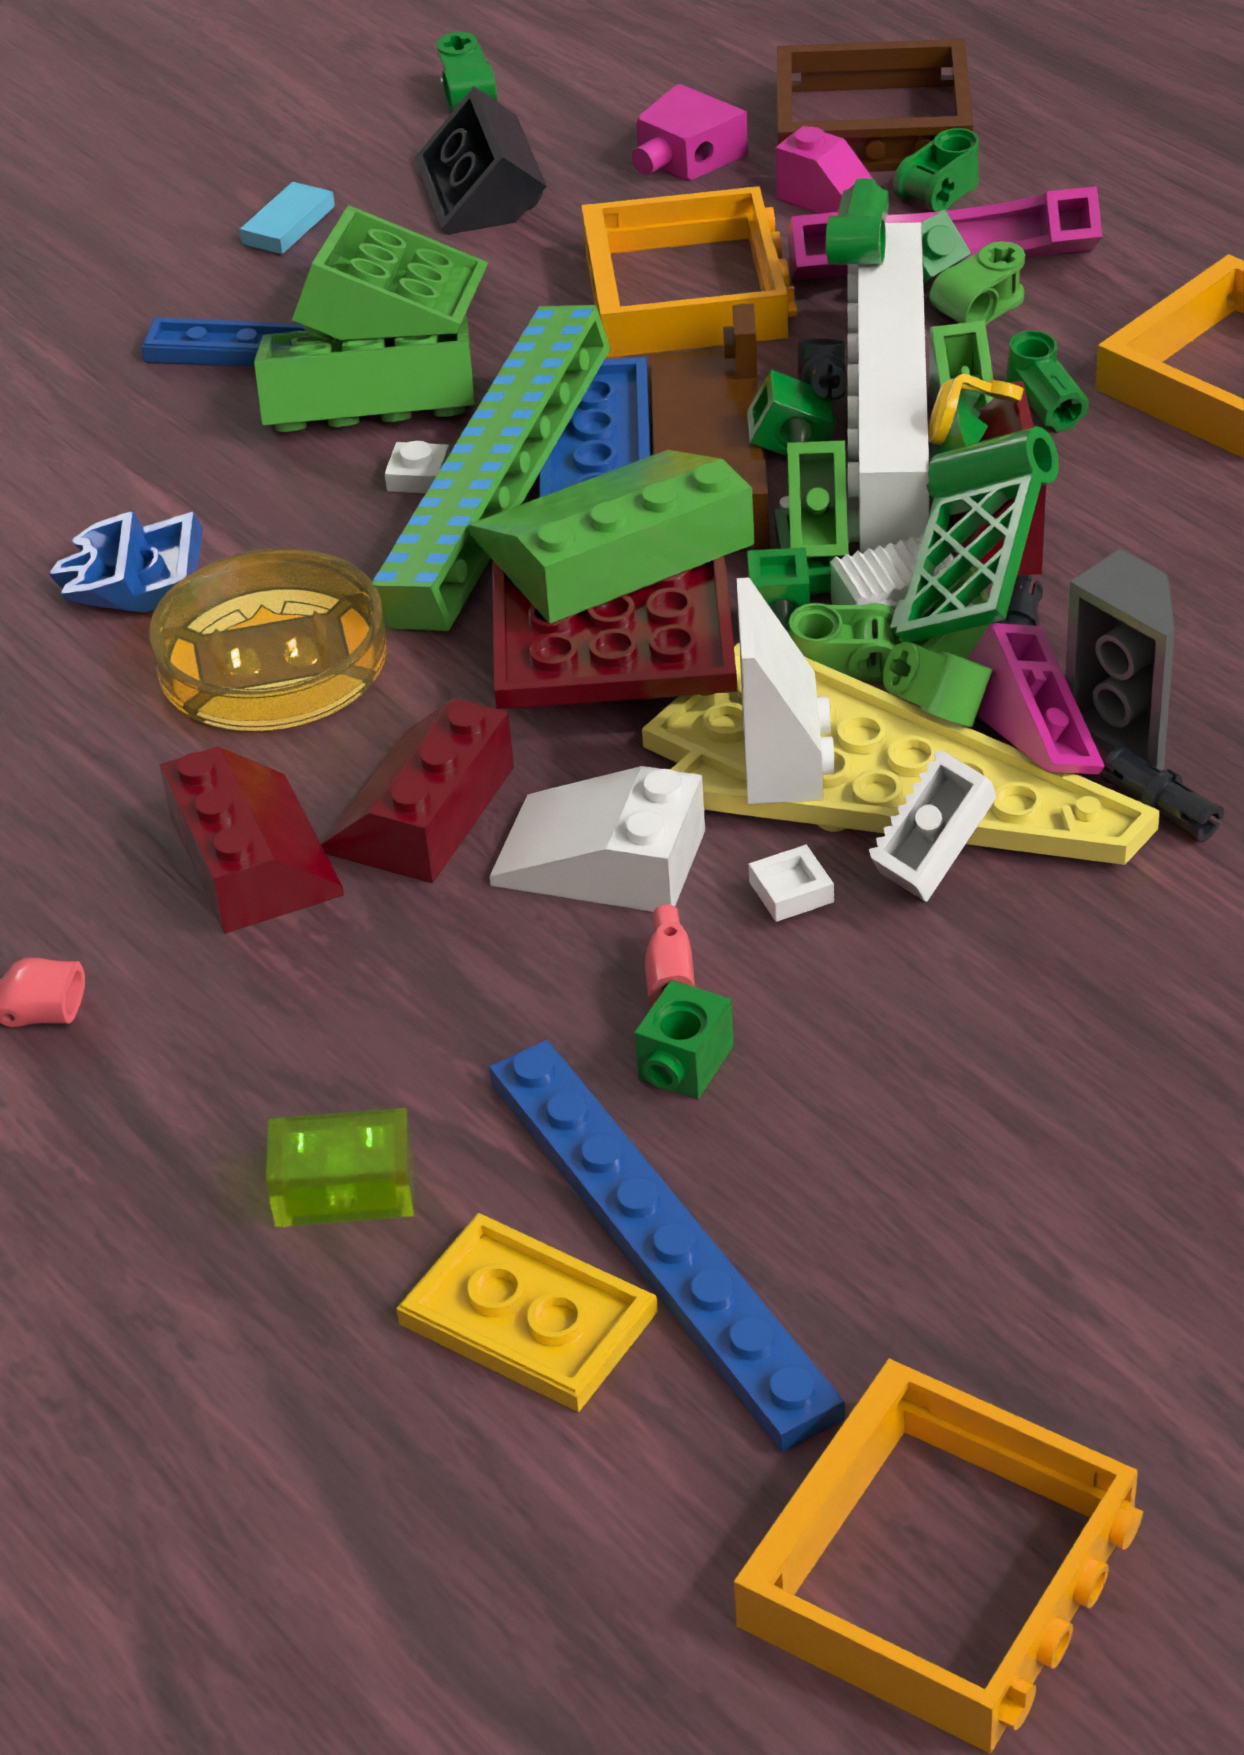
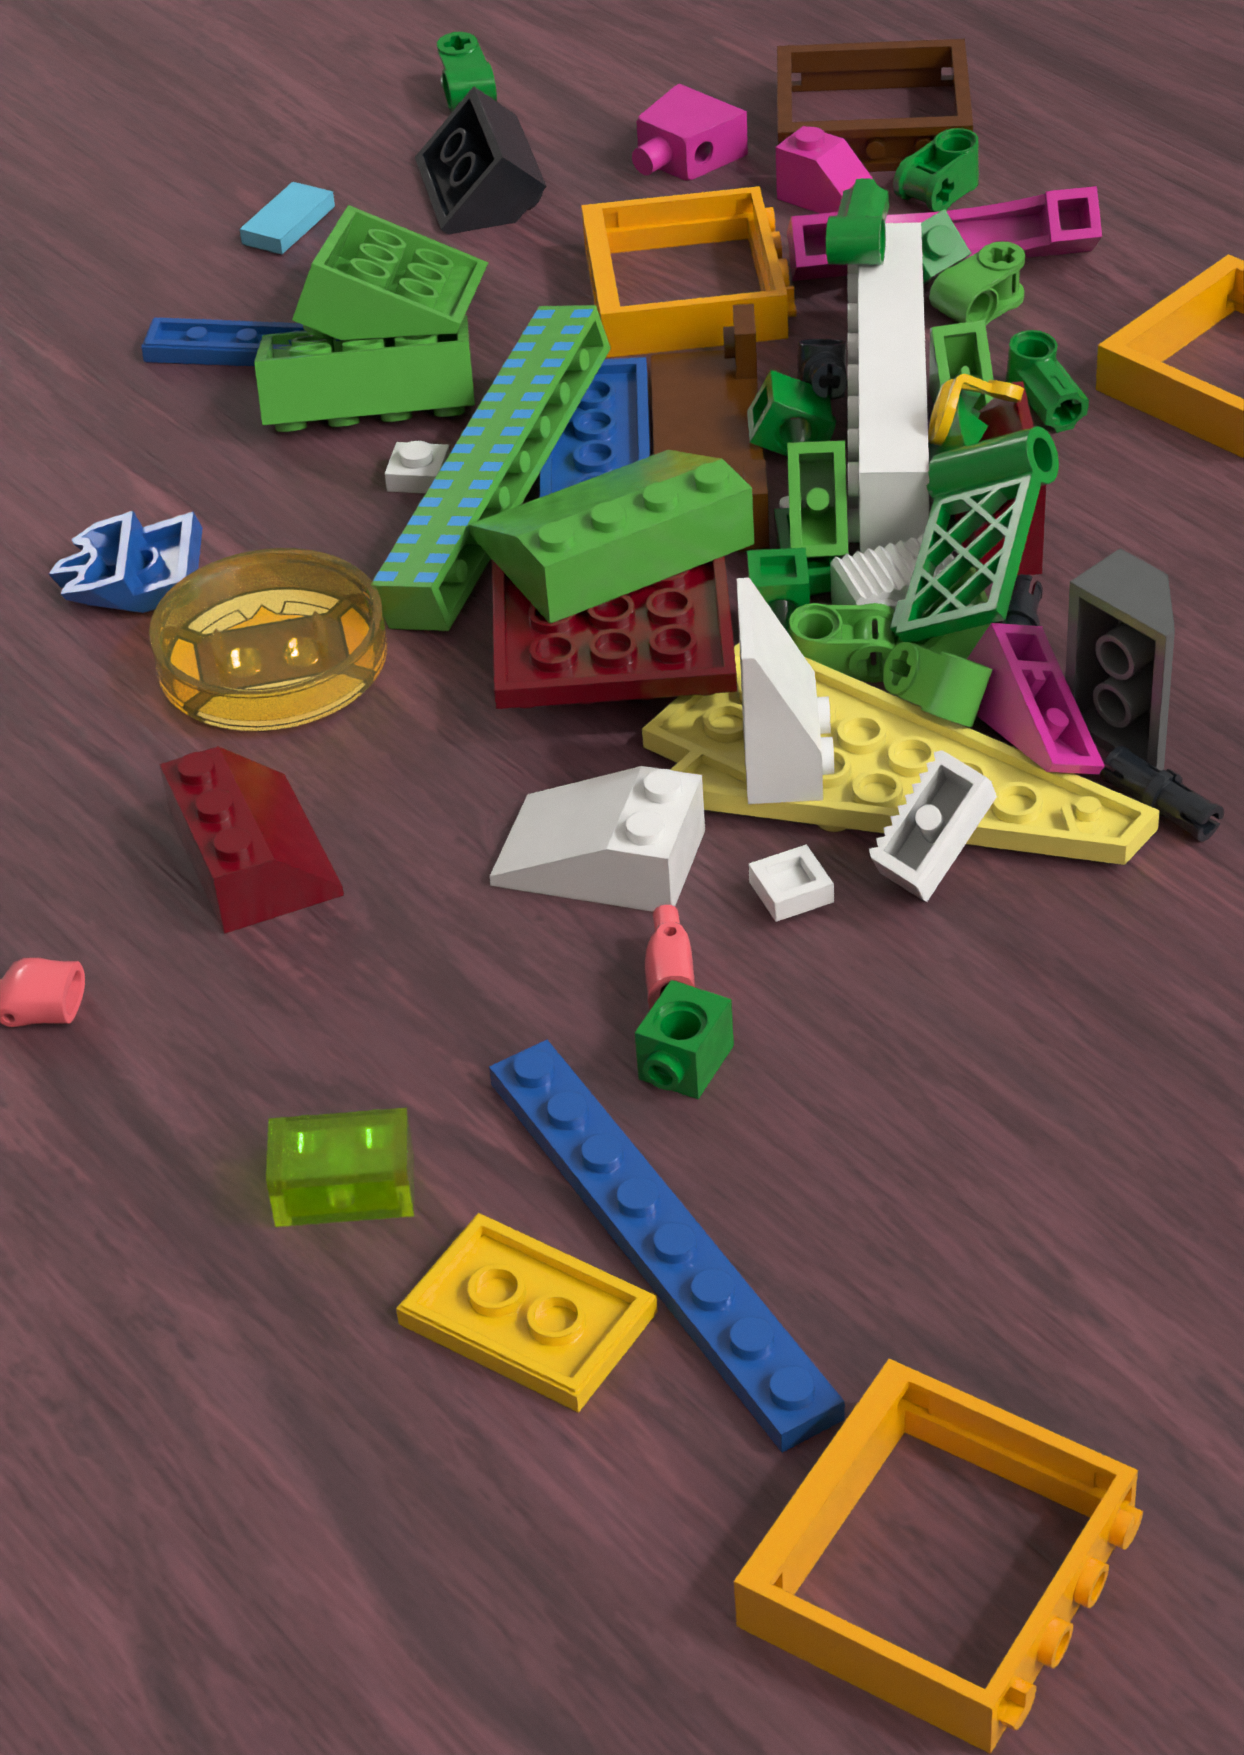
dark red slope [321,698,514,884] -> none

